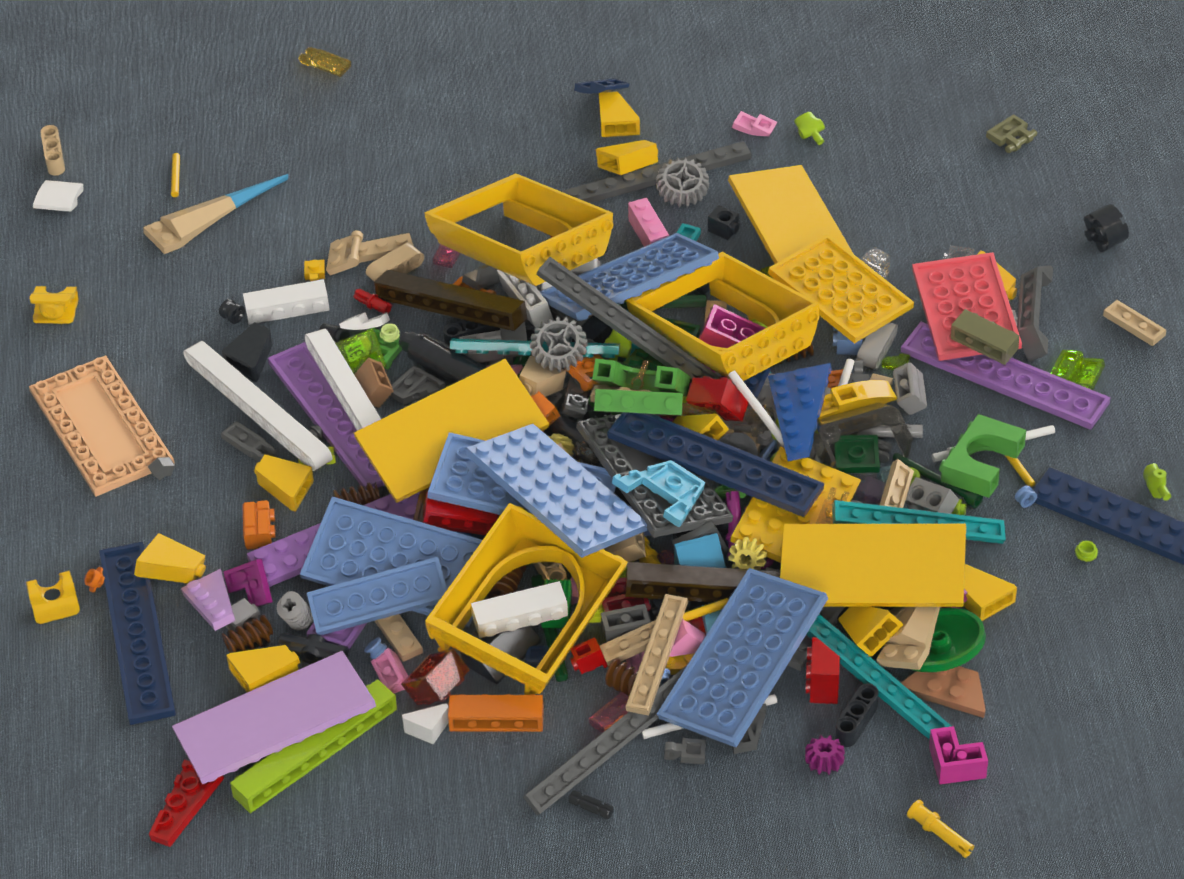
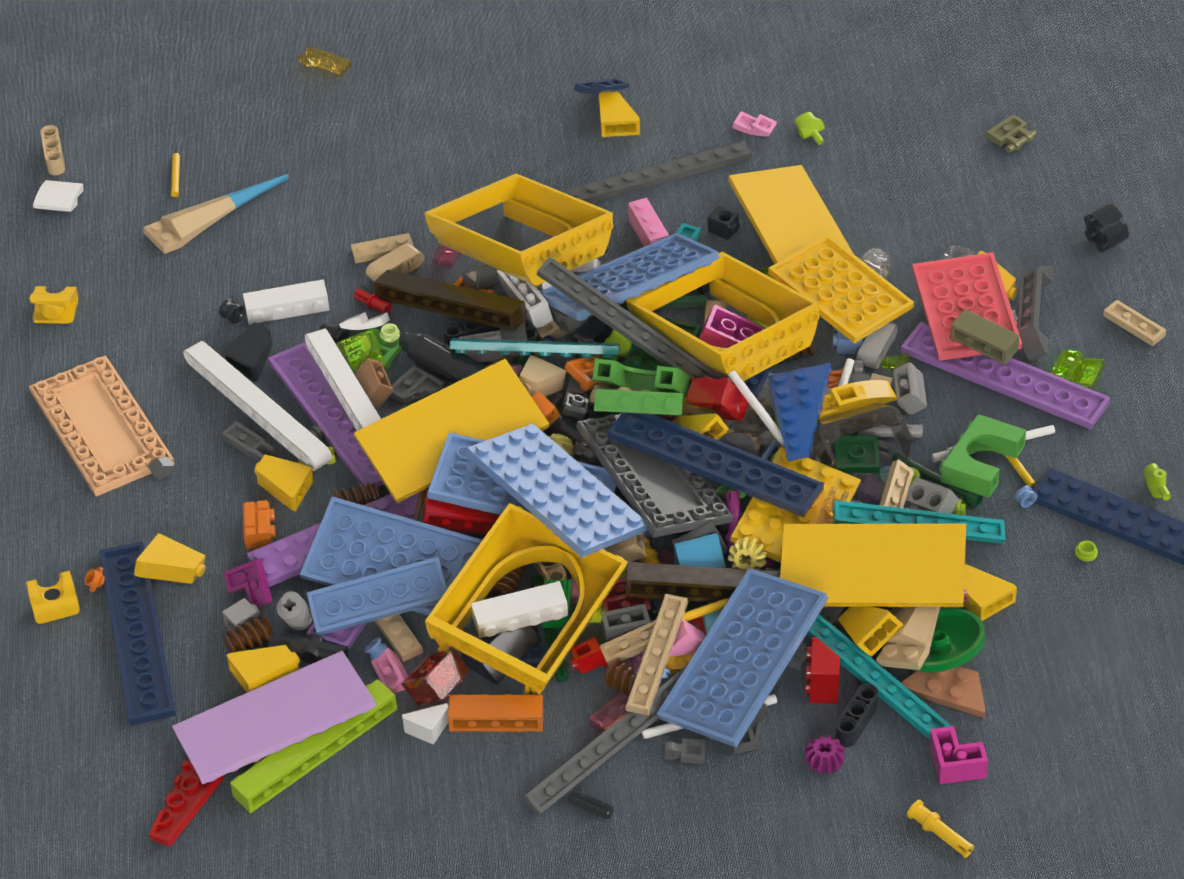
lavender wing [181,569,235,631] -> none
yellow plate [304,260,325,281] -> none
tan plate [326,230,363,276] -> none
light grey gear [530,316,588,373] -> none
yellow slope [596,140,658,175] -> none
medium azure wing [612,460,705,527] -> none
clear orange hand [631,360,649,389] -> none
light grey gear [656,157,709,208] -> none

